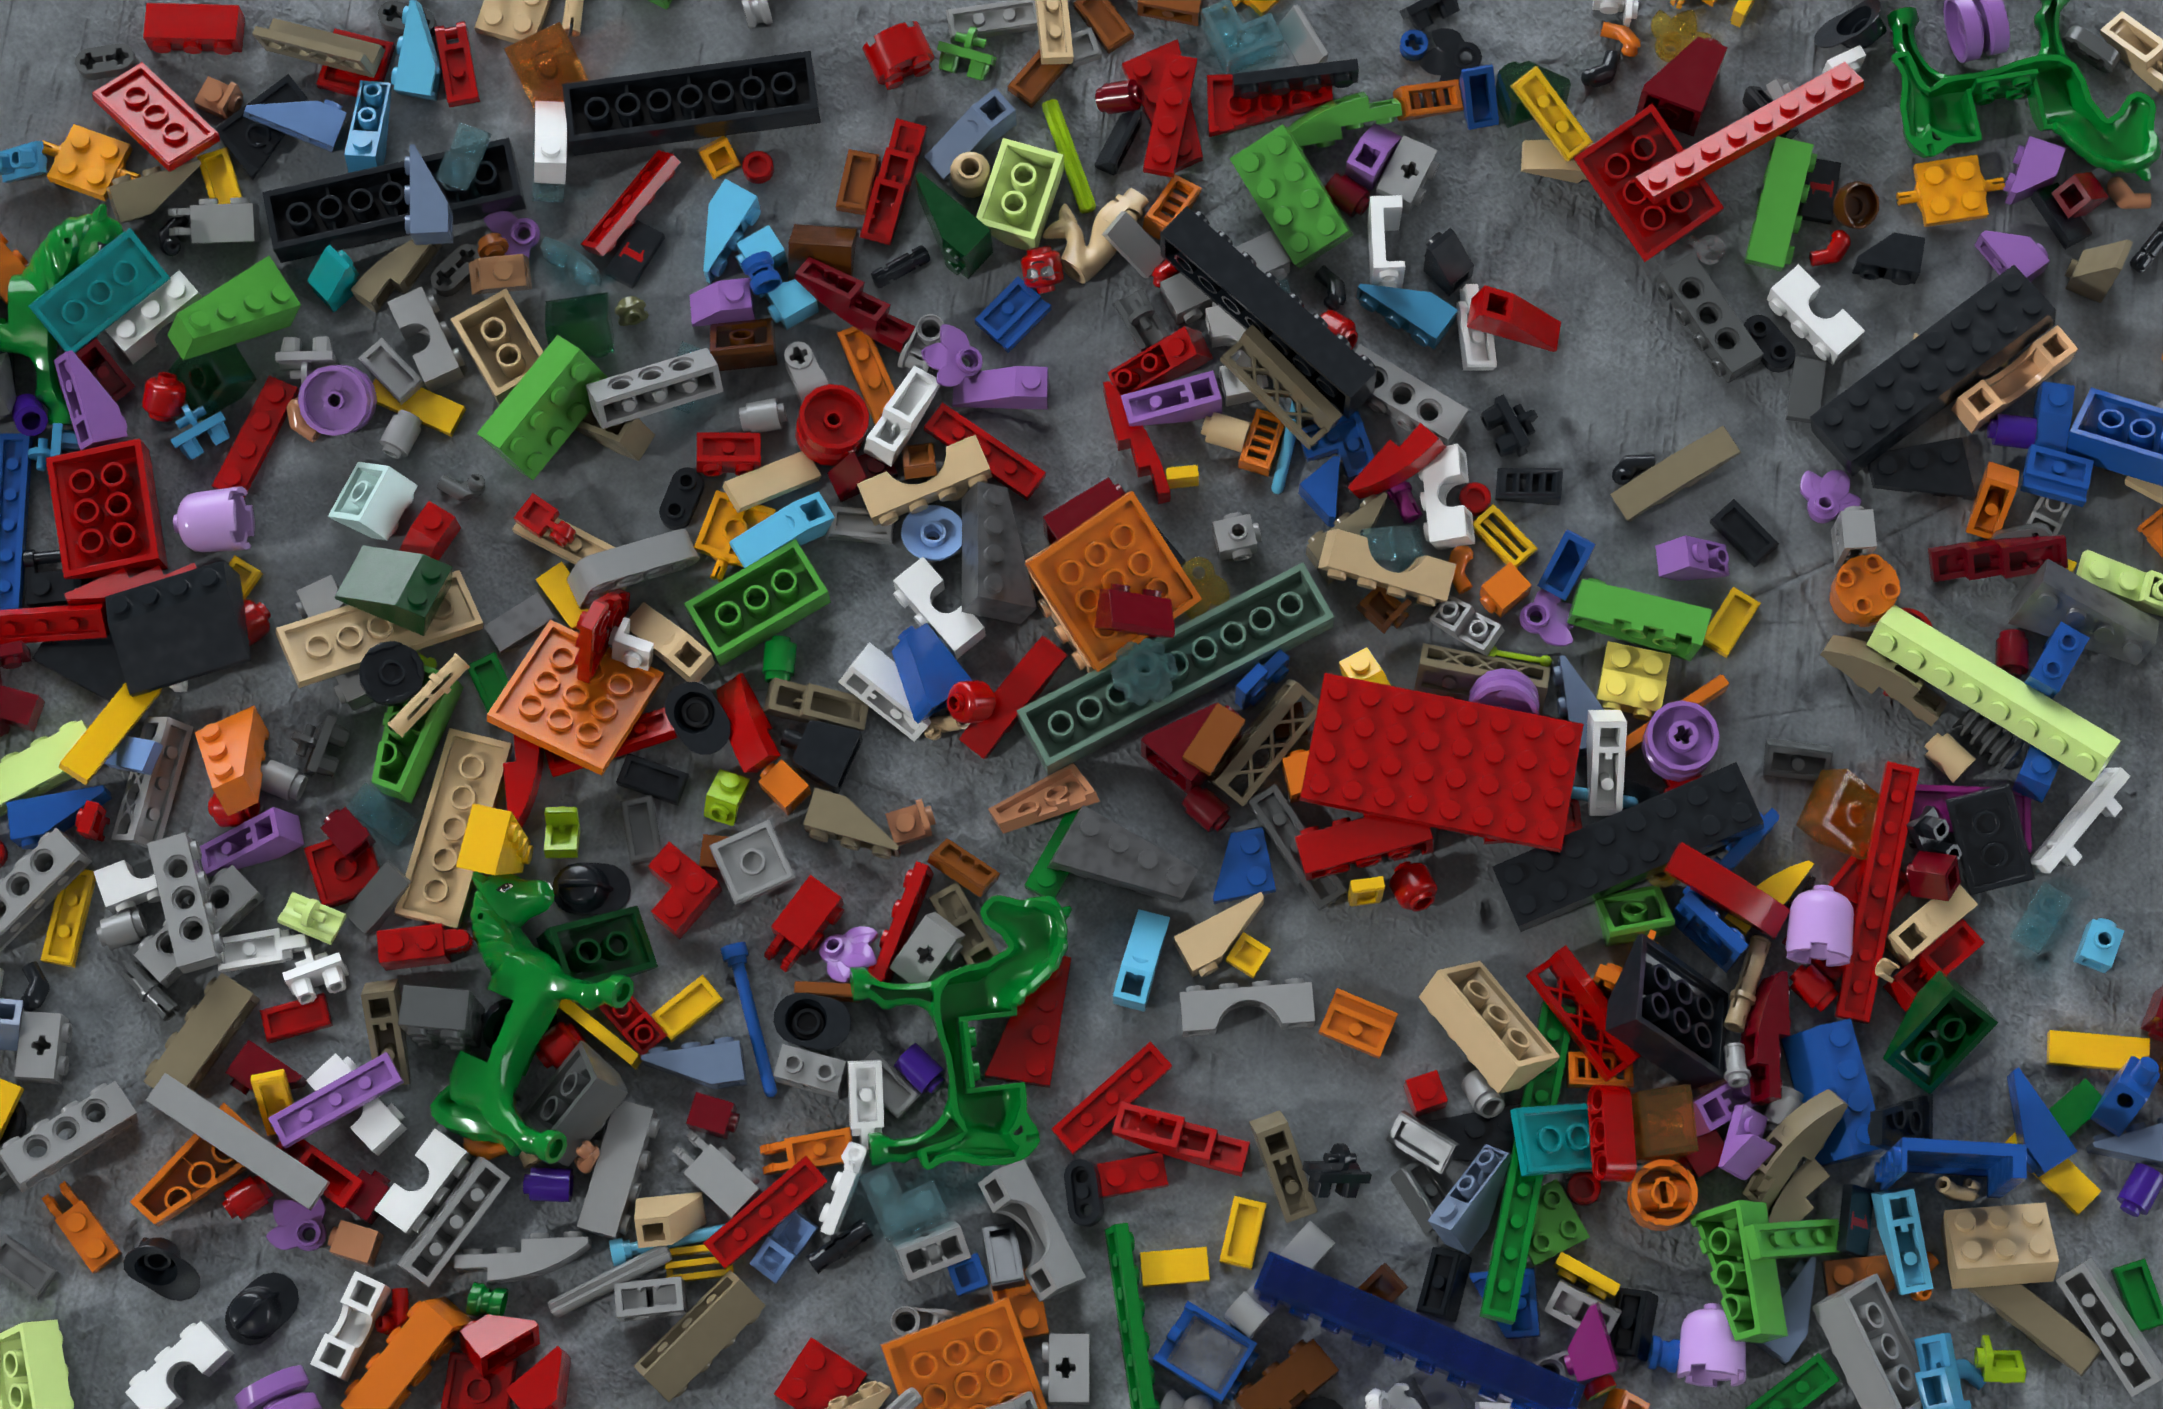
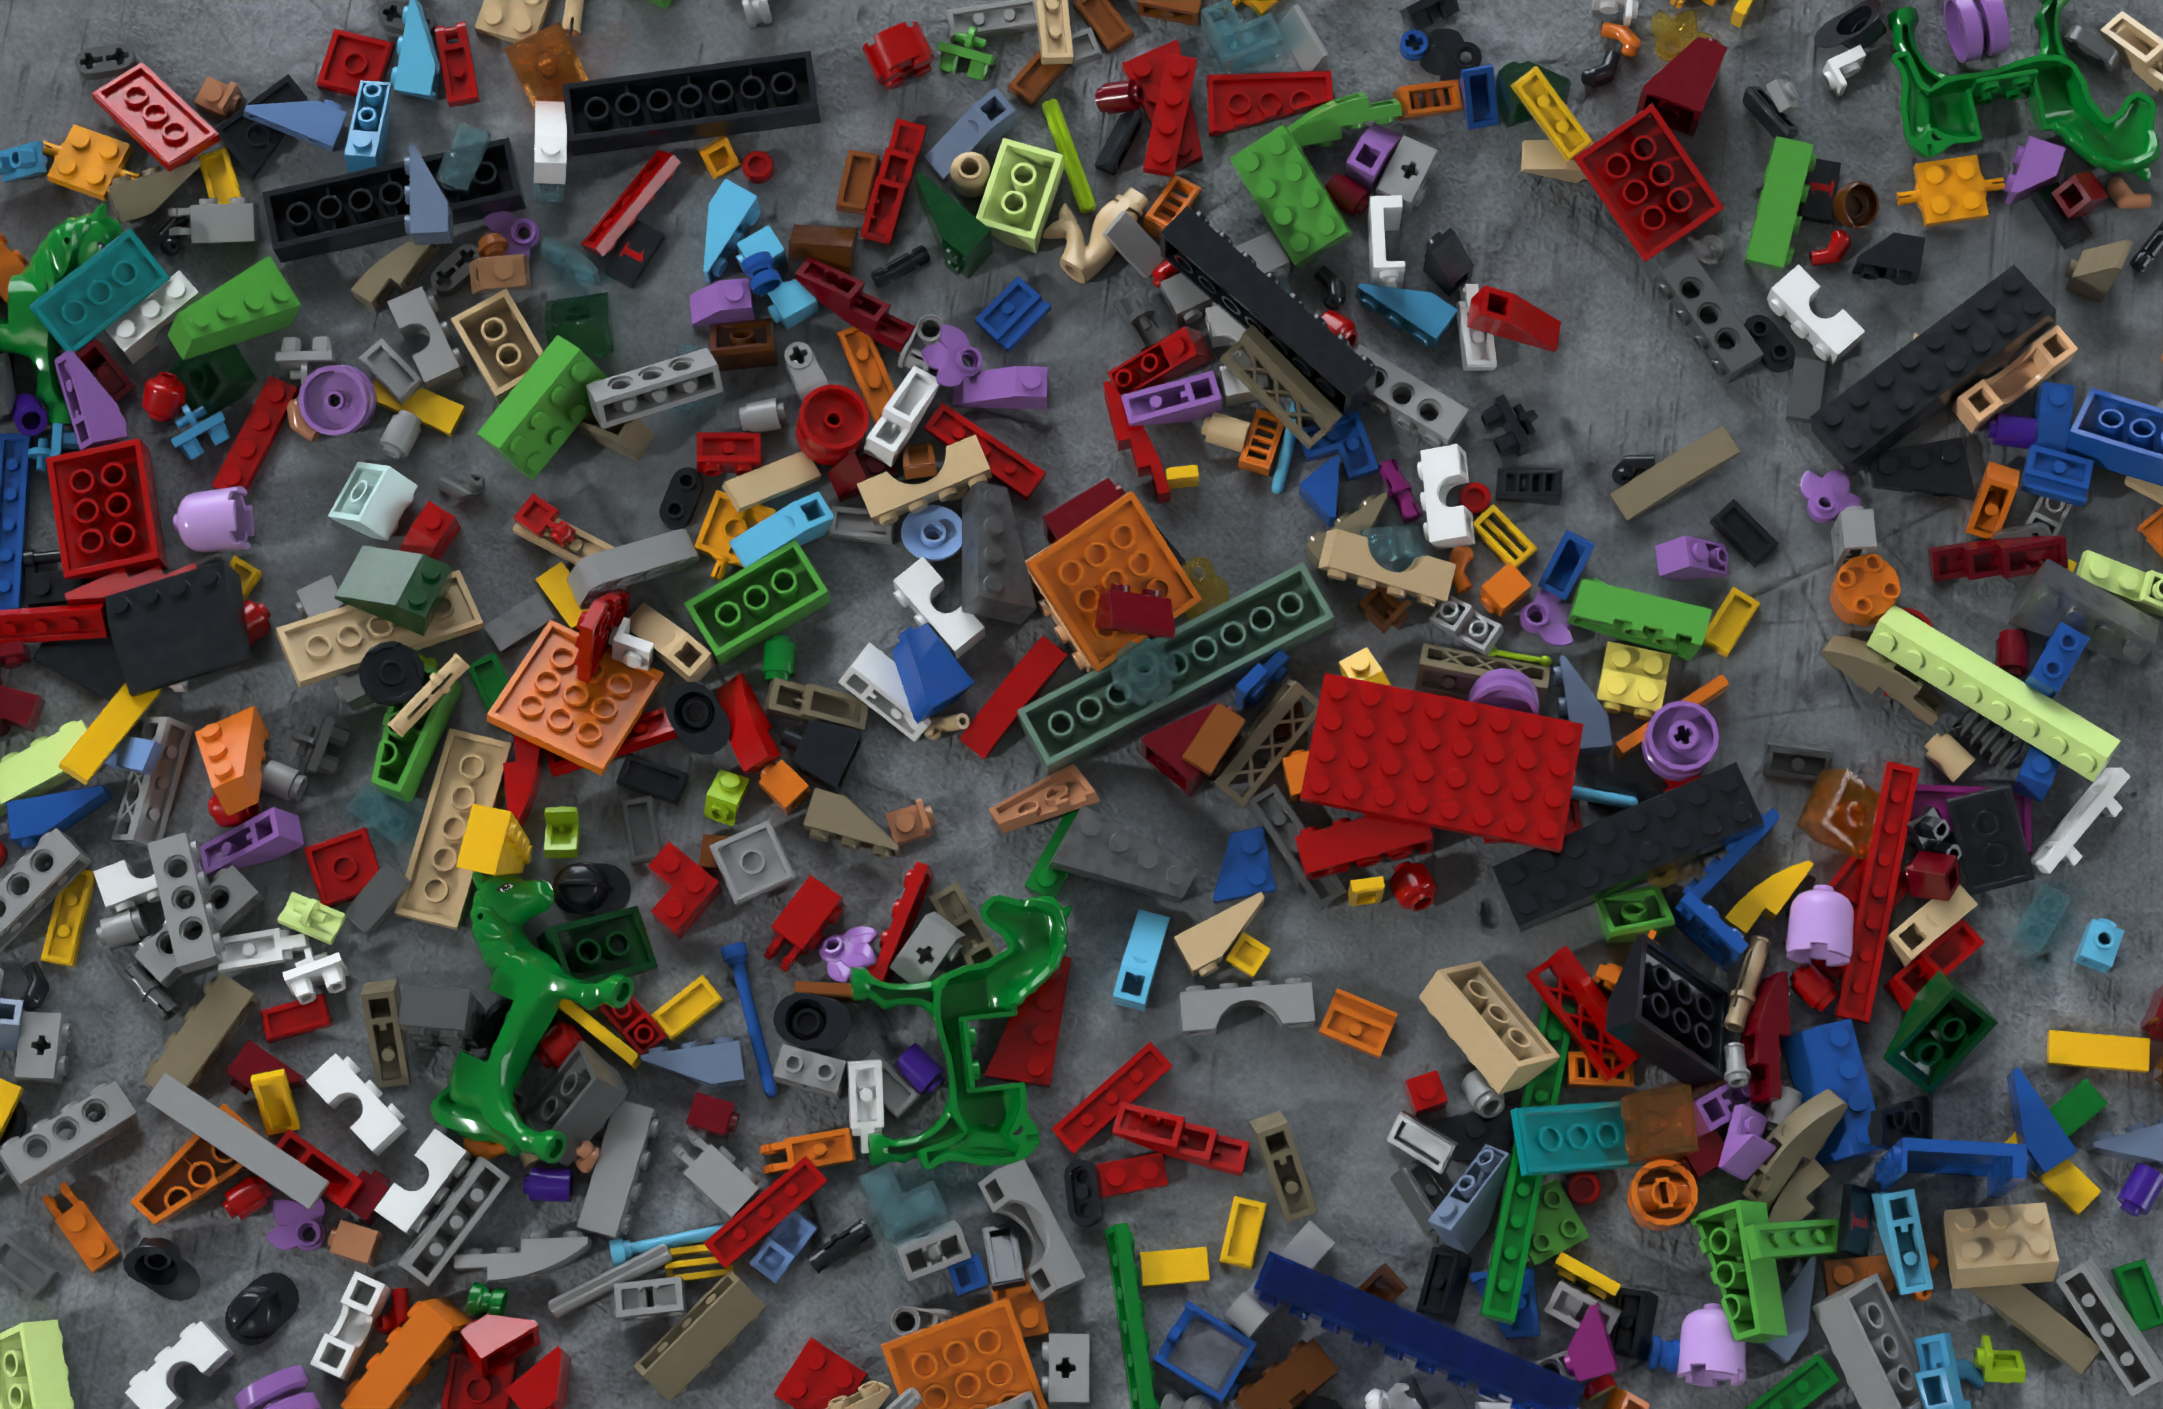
red plate [75,800,110,842] -> none
red brick [143,3,245,55] -> none
dark tan fence [252,18,385,78] -> none
medium lavender plate [268,1052,404,1148] -> none
teal slope [307,245,360,313] -> none
dark red brick [320,806,376,863] -> none
red hinge [377,923,474,971] -> none
olive plate [615,296,649,326] -> none
tan slope [634,1192,706,1248] -> none
white hinge [819,1141,869,1236] -> none
dark orange plate [927,838,1000,898] -> none
red head [947,680,996,723] -> none
red head [1021,246,1064,294] -> none
dark red brick [1182,785,1231,833] -> none
light grey brick [1212,512,1262,561] -> none
black plate [1232,59,1359,99] -> none
black hips [1302,1143,1372,1198] -> none
red slope [1347,423,1446,499] -> none
white slope [1586,710,1627,816] -> none
red beam [1587,1084,1637,1182] -> none
plate [1635,62,1864,205] -> none
red slope [1663,842,1790,939] -> none
tan hand [1875,958,1900,983] -> none
tan arm [1935,1176,1981,1202] -> none
medium lavender slope [1975,230,2050,282] -> none
blue torso [2090,1056,2160,1137] -> none

